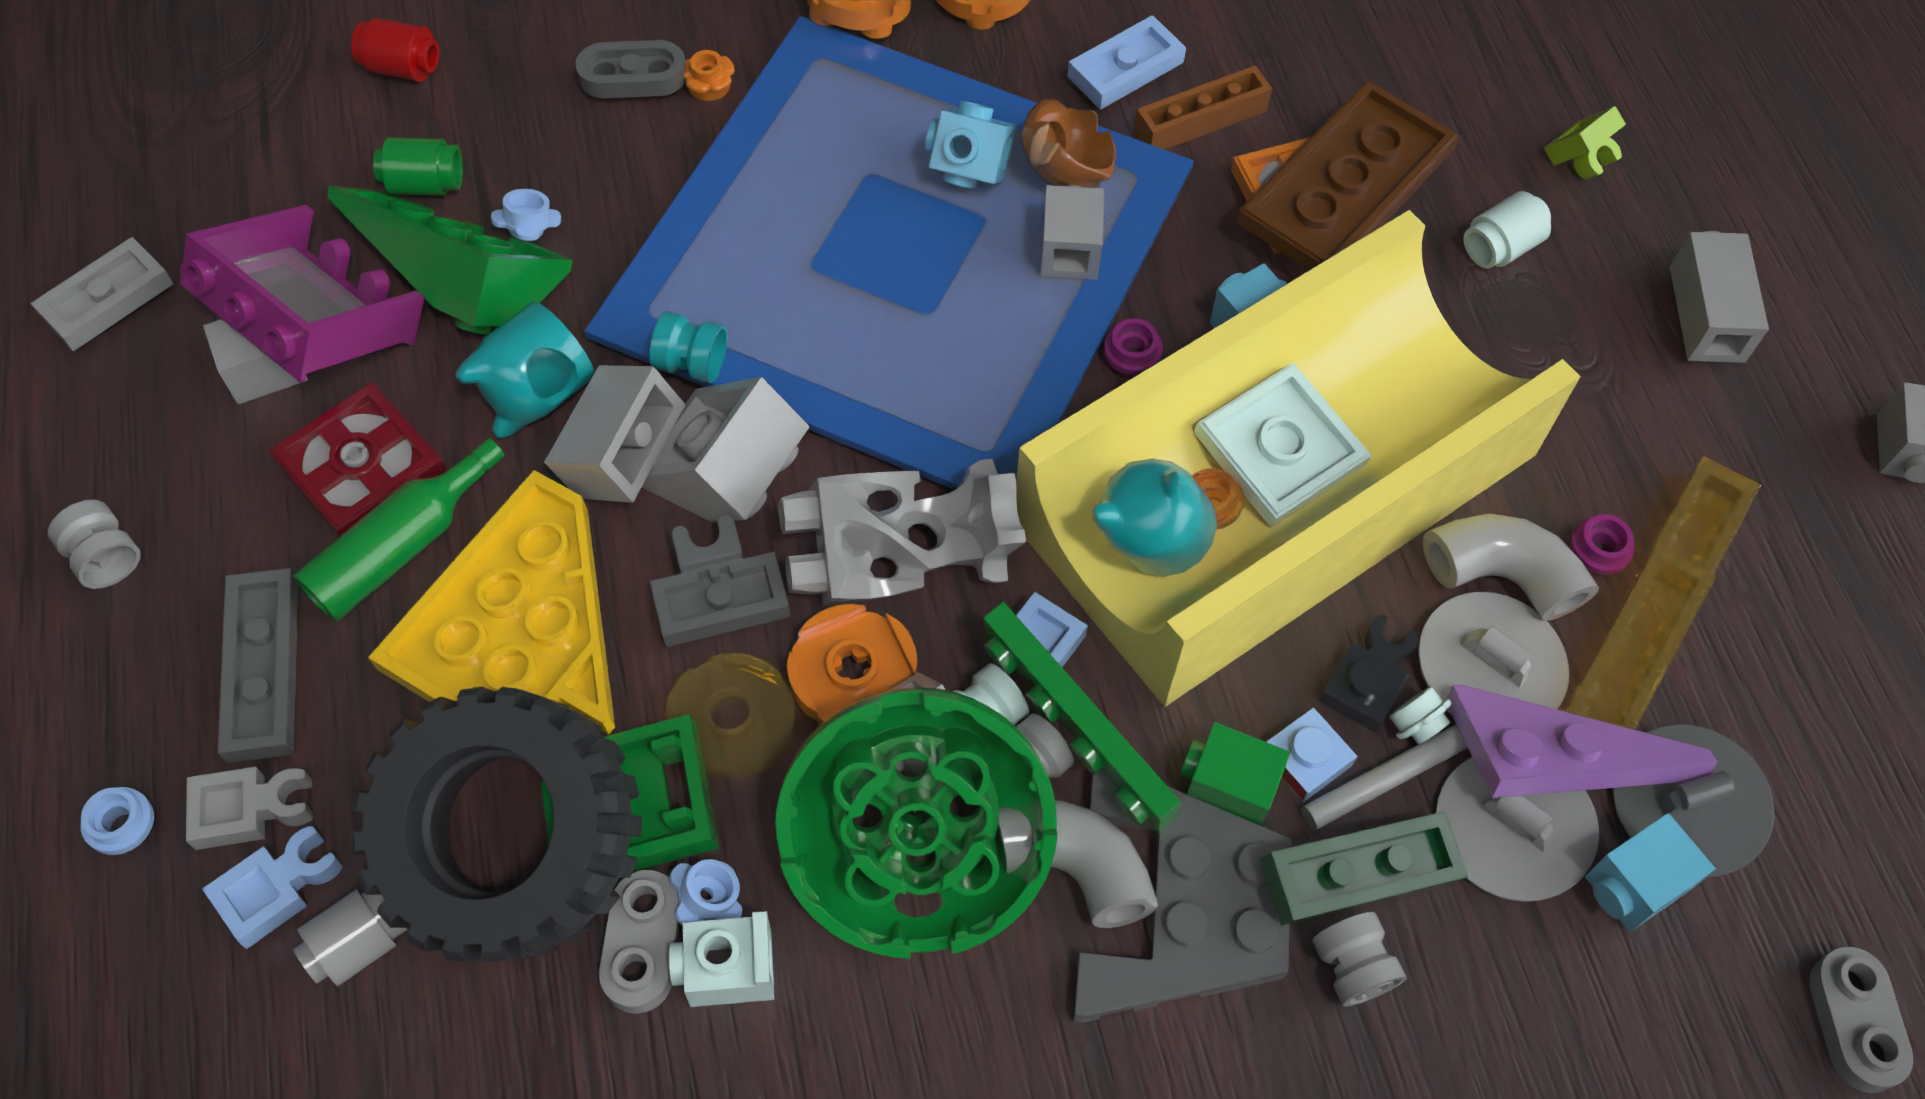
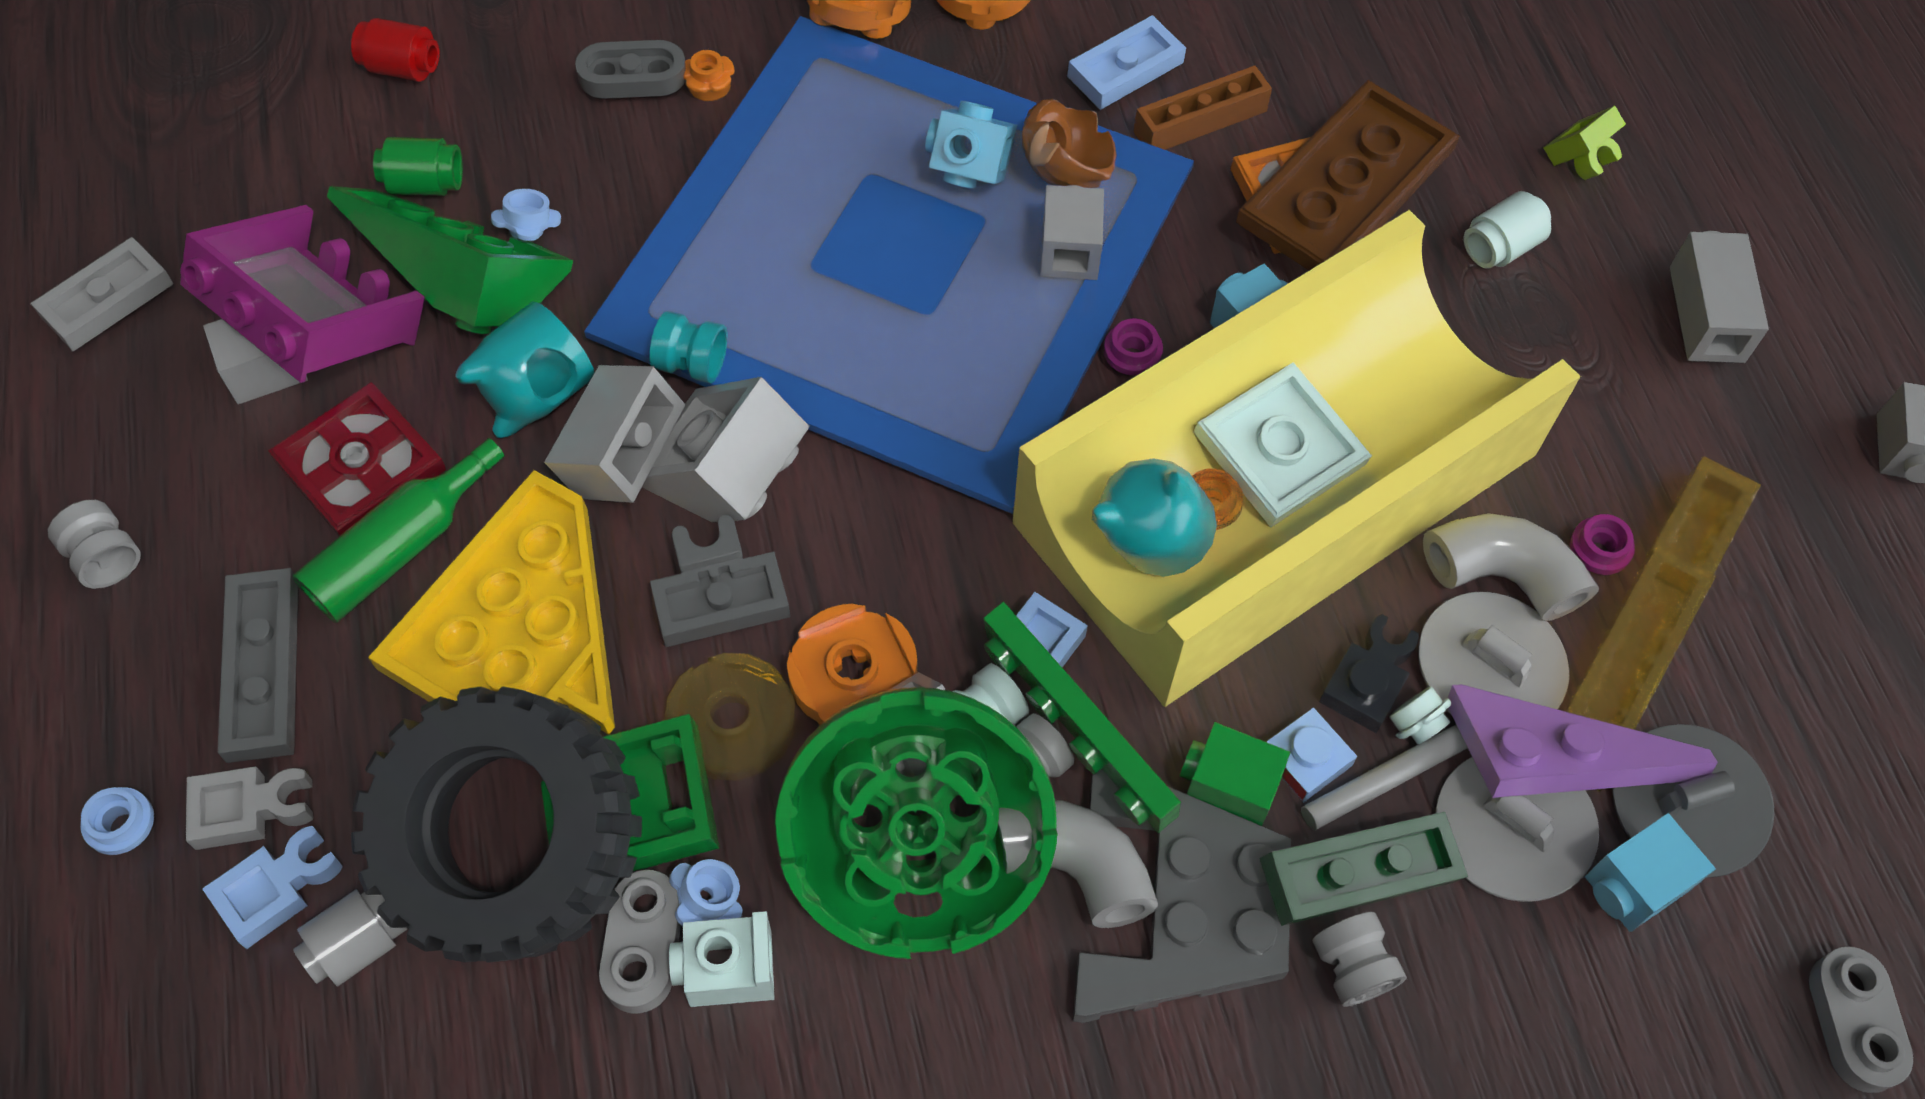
light grey hips [778,459,1026,606] -> none

